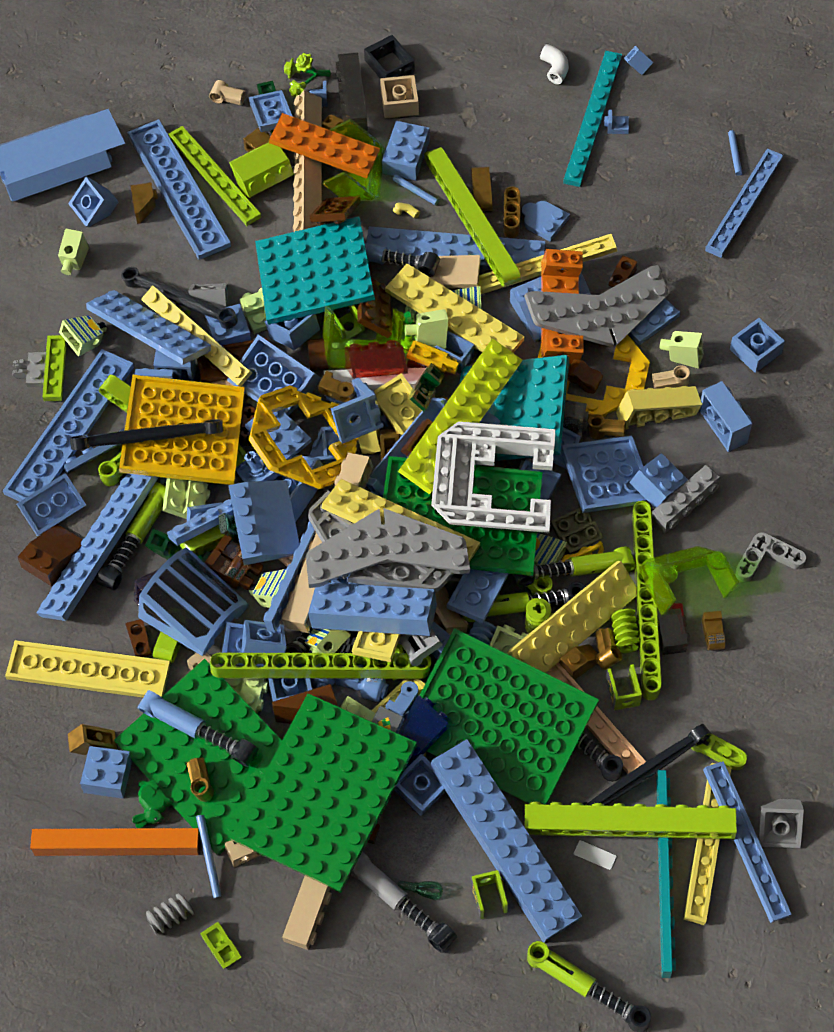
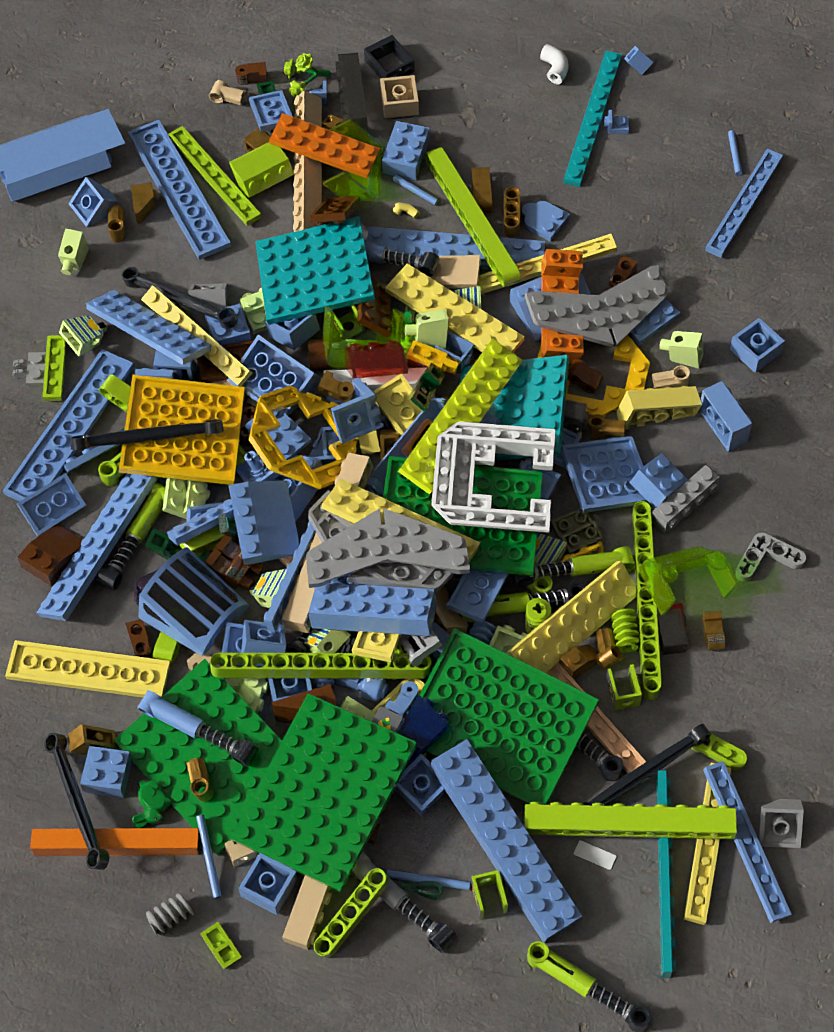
none -> black piece [44,733,110,870]
none -> pearl gold piece [108,205,126,242]
none -> reddish brown leg [235,62,268,85]
none -> medium blue brick [238,853,298,915]
none -> lime beam [314,868,389,958]
none -> medium blue bar [387,870,470,890]

